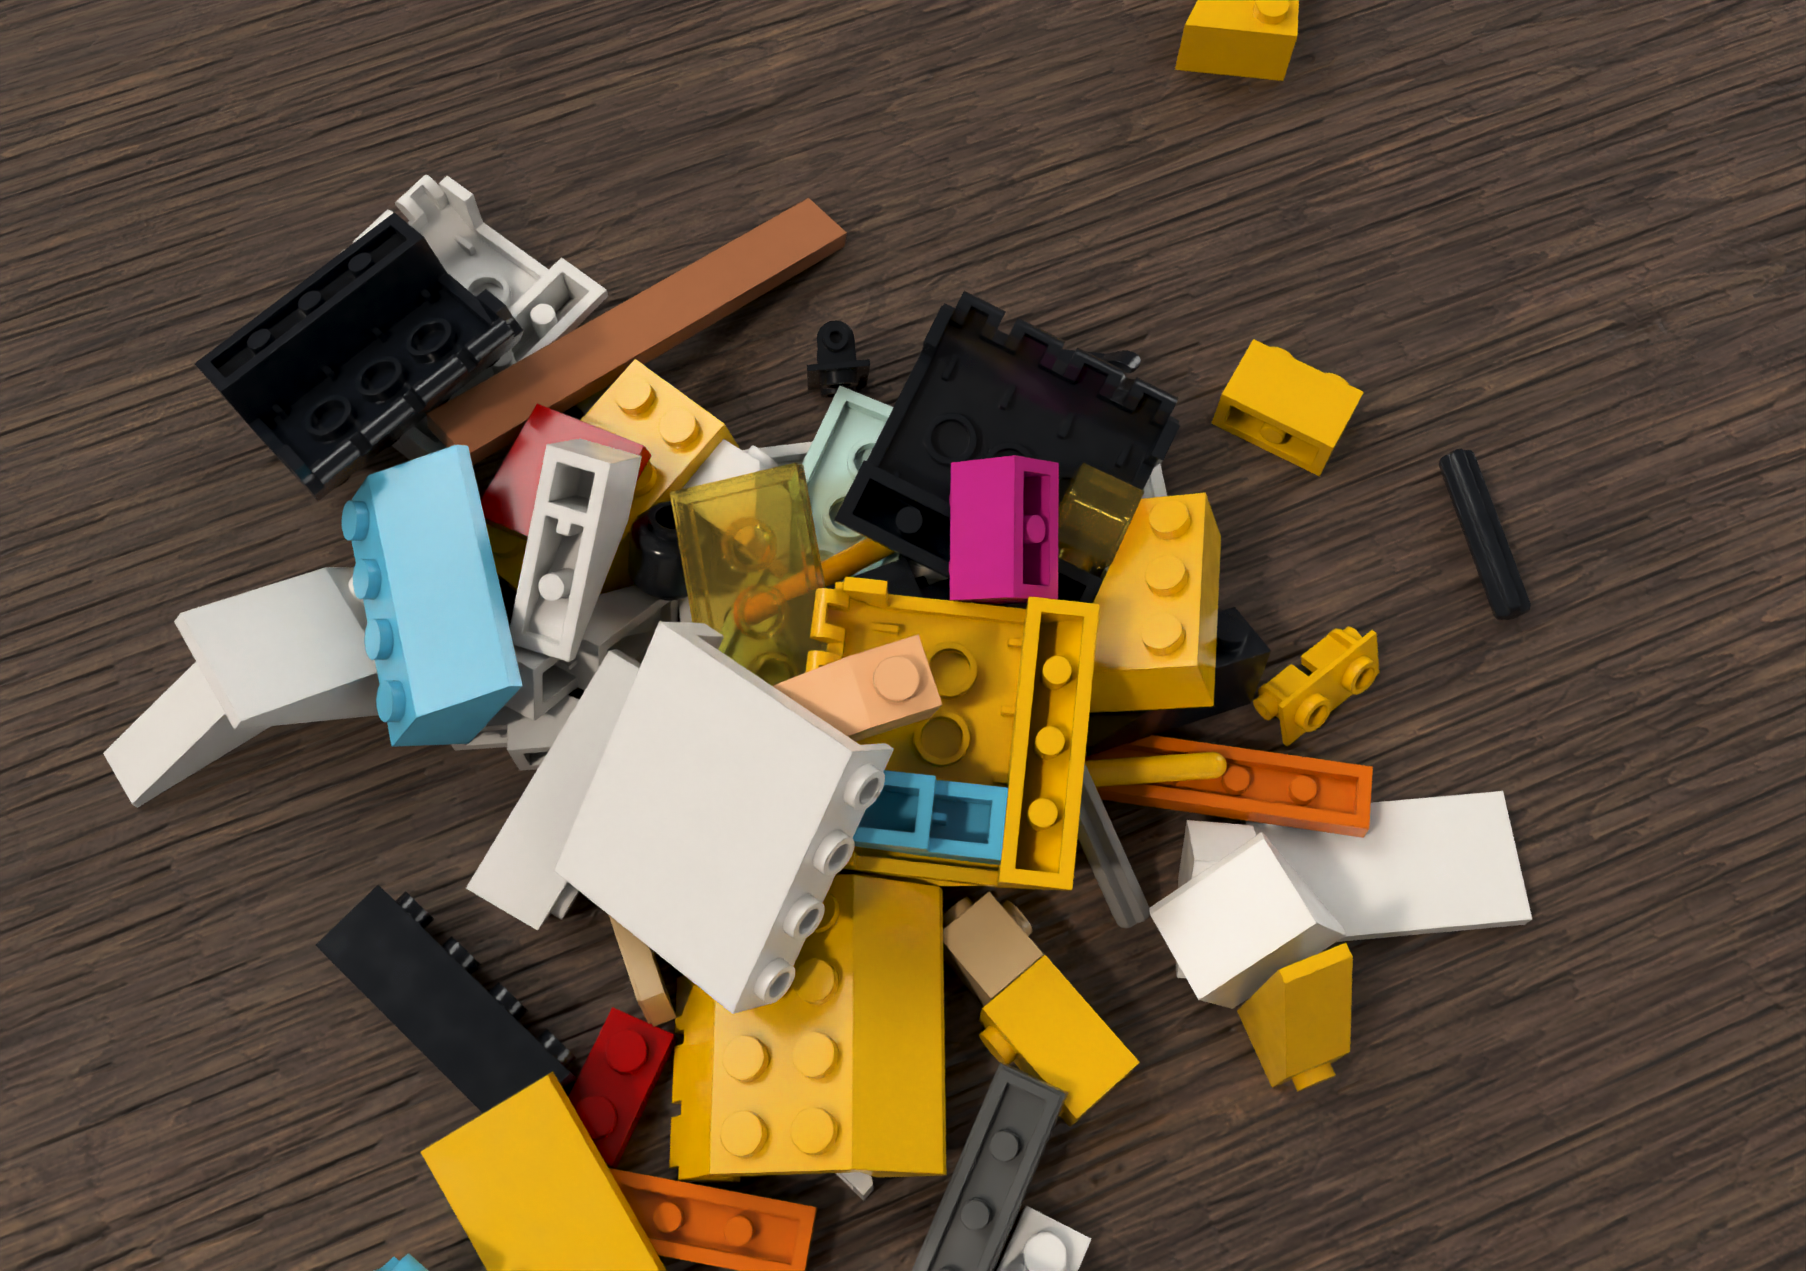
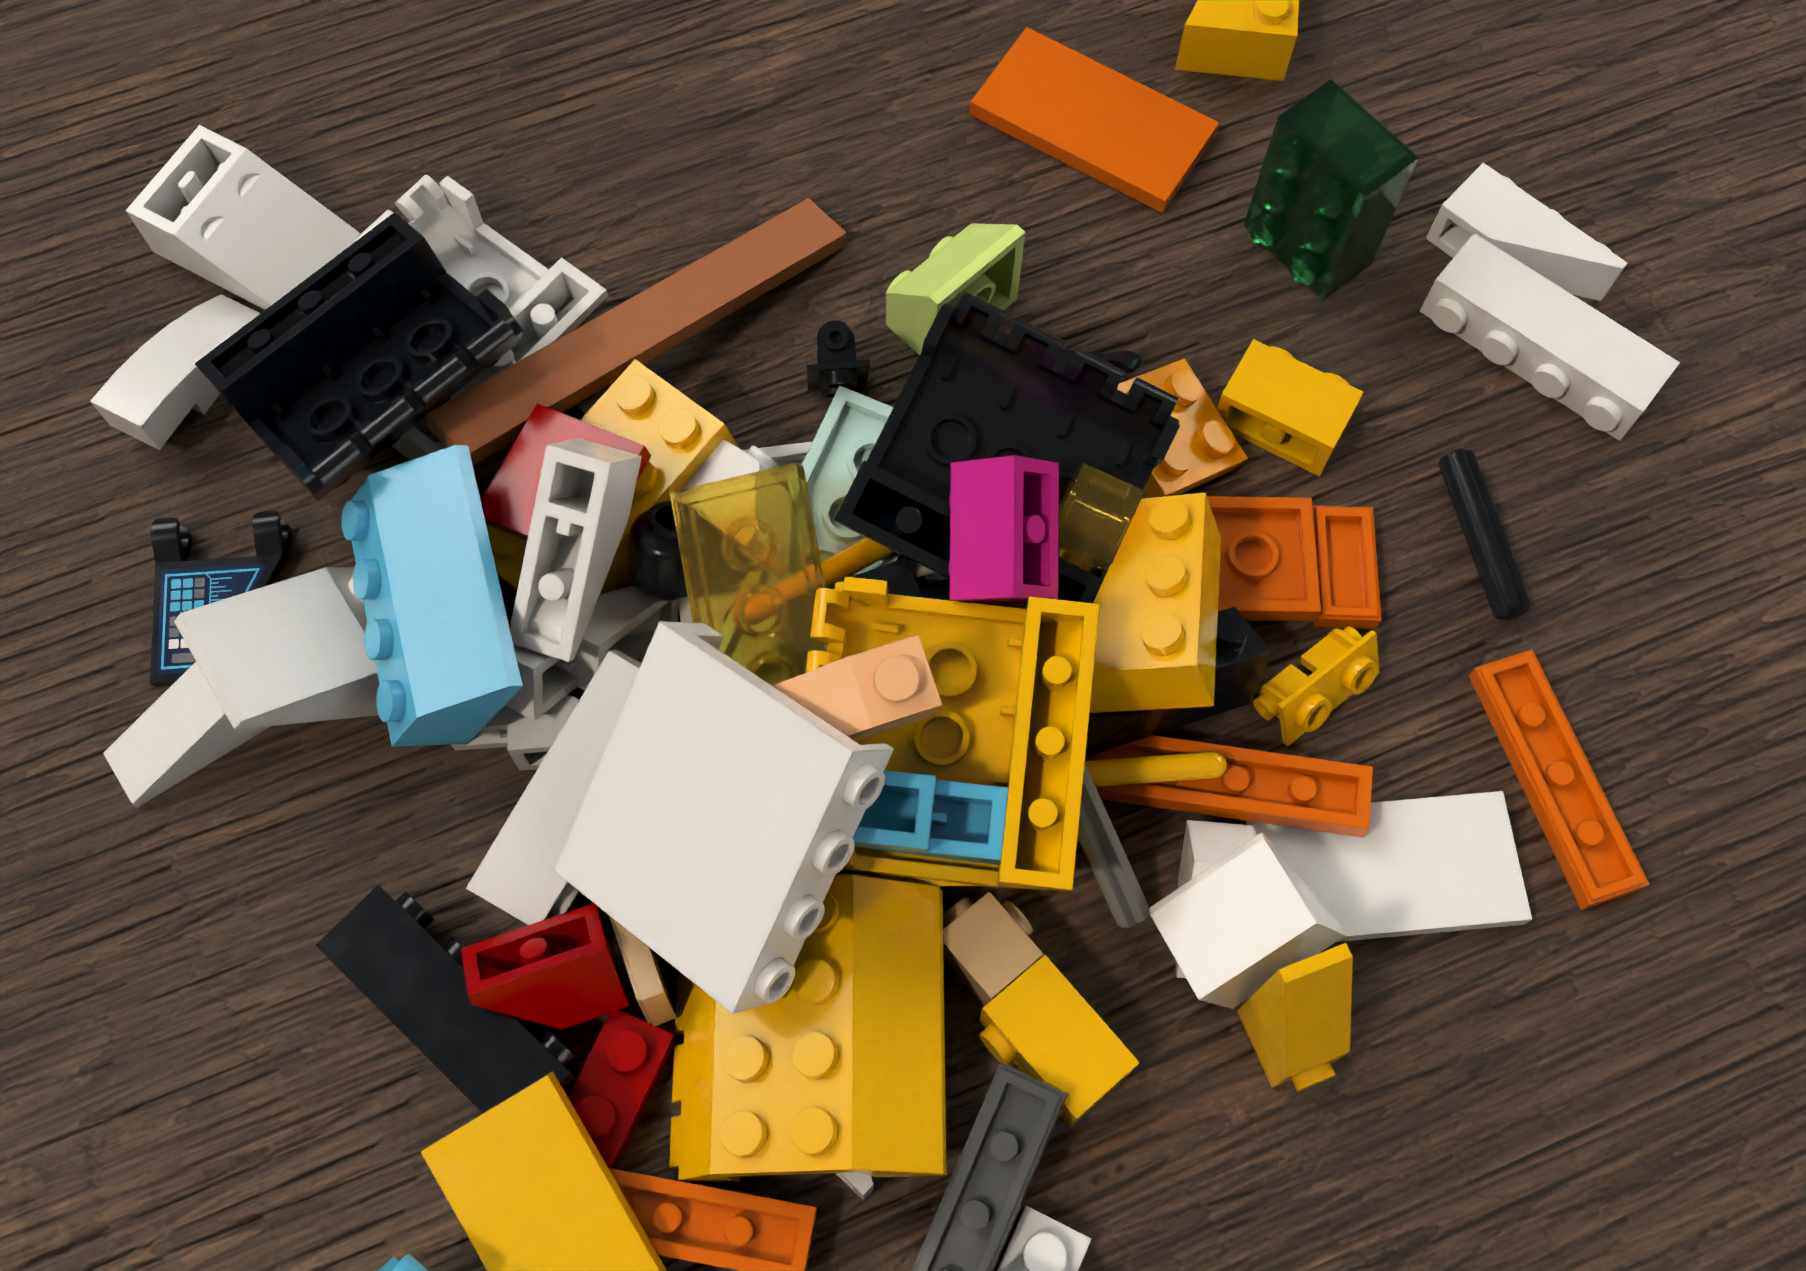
none -> white slope [90,294,261,450]
none -> white slope [126,125,361,310]
none -> flag [150,511,291,687]
none -> red slope [461,903,629,1030]
none -> yellowish green slope [886,223,1025,355]
none -> orange tile [969,27,1220,213]
none -> light orange plate [1117,358,1248,498]
none -> orange plate [1207,496,1321,621]
none -> clear green brick [1243,79,1419,301]
none -> orange tile [1312,505,1382,629]
none -> white brick [1419,233,1680,441]
none -> white slope [1426,163,1628,301]
none -> orange tile [1468,649,1650,911]

